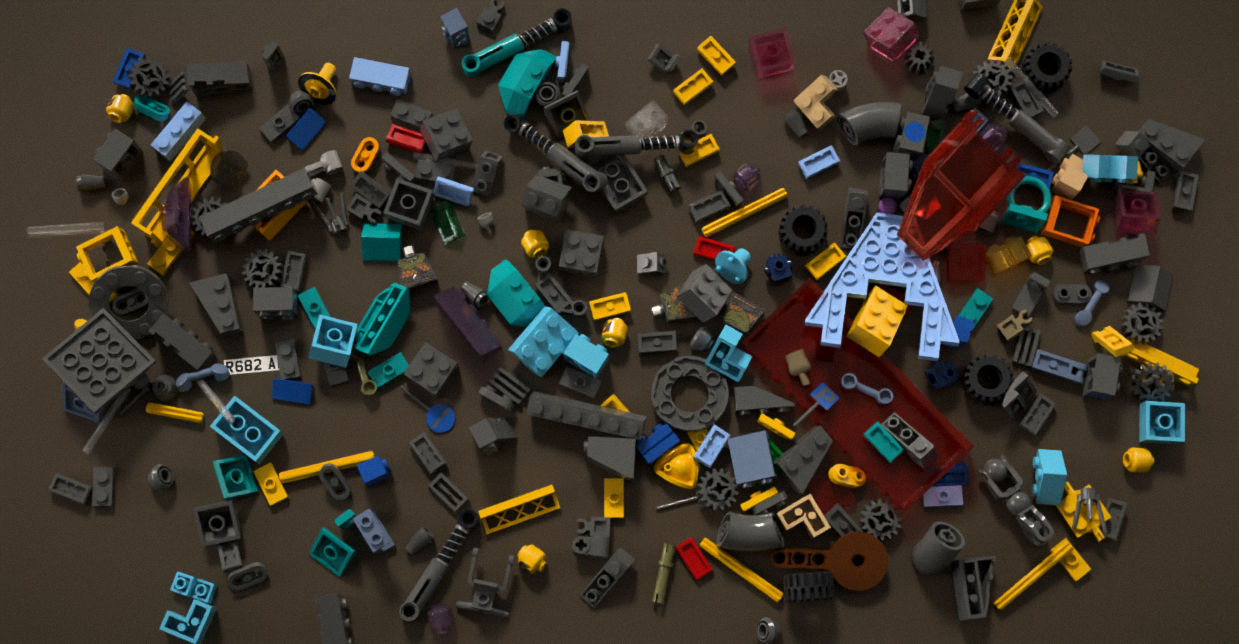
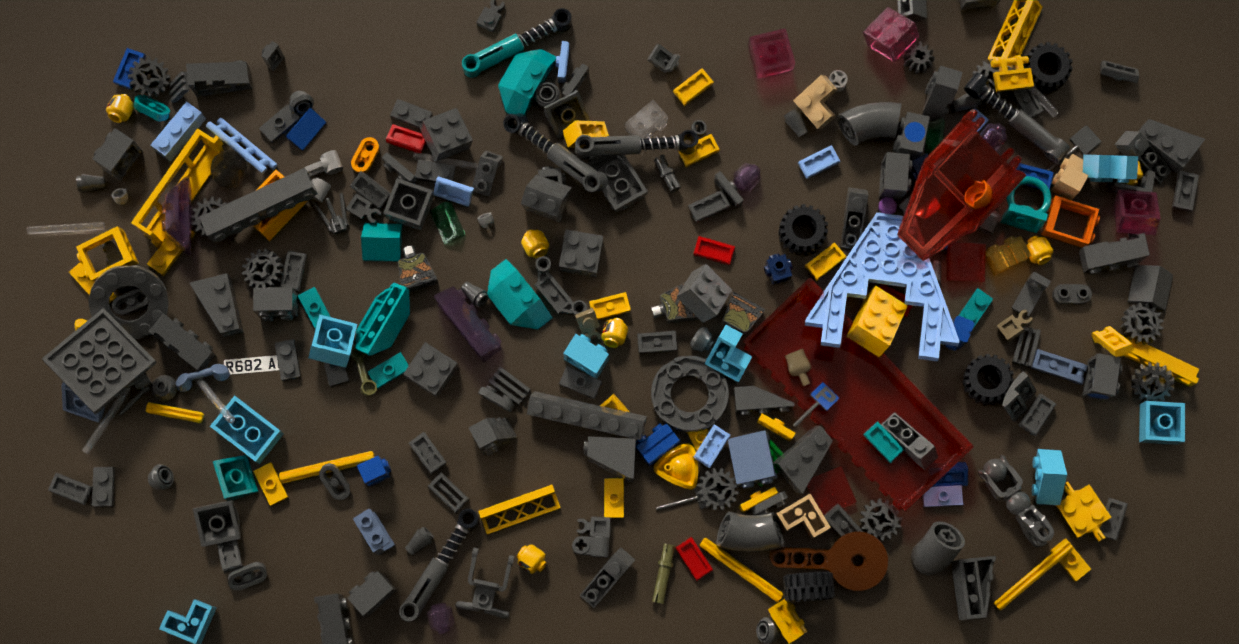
medium azure slope [170,571,217,604] -> none
blue slope [272,378,314,405] -> none
piece [298,63,337,105] -> none
teal slope [309,527,358,577] -> none
teal plate [334,509,358,530] -> none
light blue brick [349,57,411,96] -> none
blue piece [401,386,455,433] -> none
sand blue brick [440,8,470,48] -> none
medium azure brick [508,306,579,377] -> none
bracket [637,252,668,275] -> none
yellow plate [697,36,736,76] -> none
yellow axle [702,188,788,237] -> none
medium azure piece [715,248,751,284] -> none
yellow plate [828,464,866,488] -> none
sand blue bar [841,373,893,405] -> none
dark blue brick [924,359,959,388] -> none
dark grey plant [1072,487,1108,535] -> none
sand blue bar [1074,280,1110,327] -> none
yellow head [1123,447,1154,473] -> none
none -> light blue bar [206,118,278,174]
none -> dark grey brick [348,571,397,617]
none -> dark tan plate [575,308,601,343]
none -> yellow plate [768,599,808,644]
none -> orange hair [964,180,993,209]
none -> yellow plate [990,55,1034,92]

